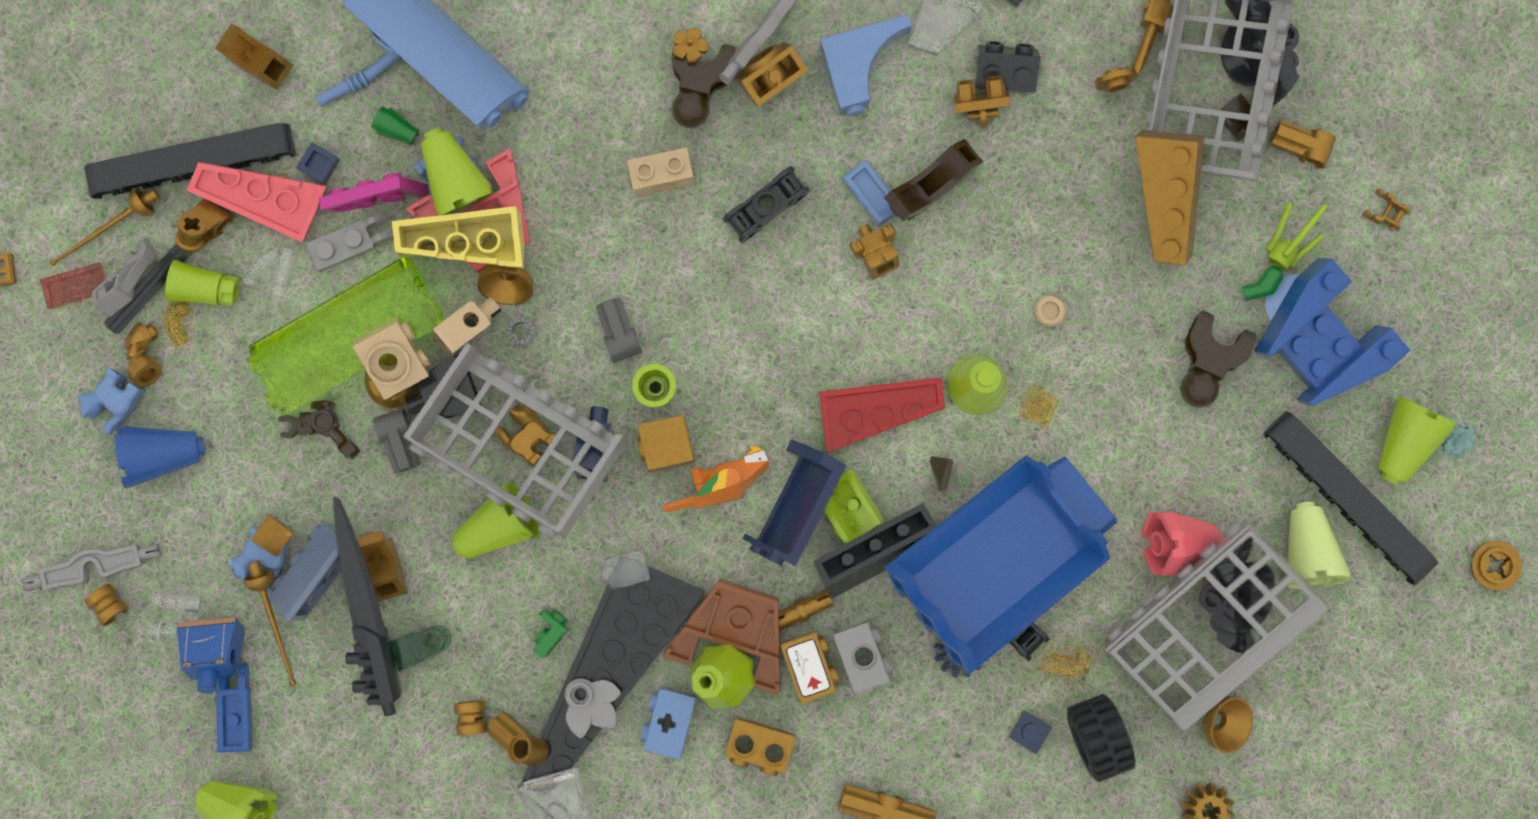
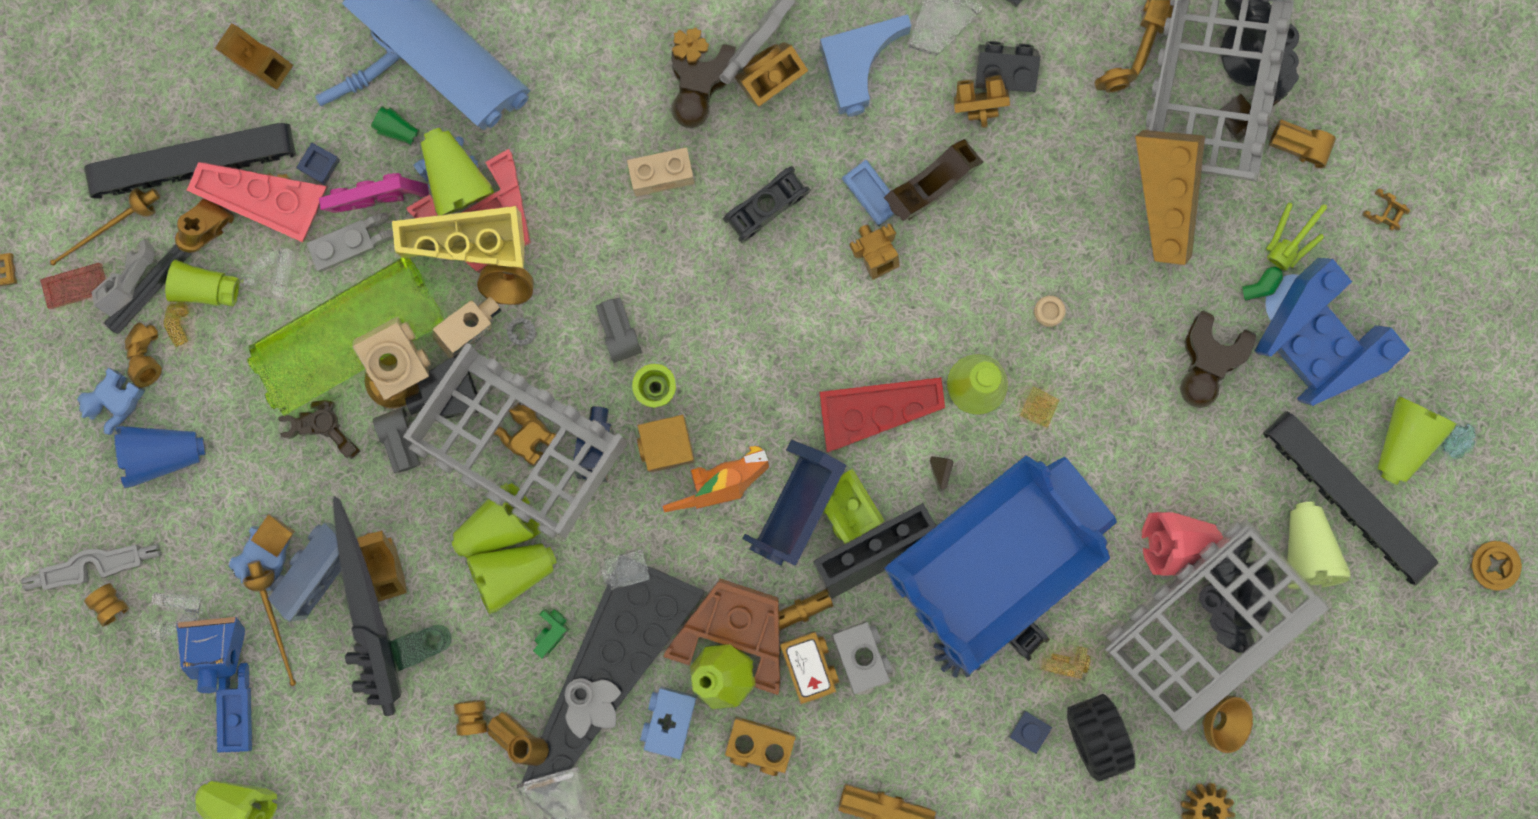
none -> lime cone [466,543,557,615]

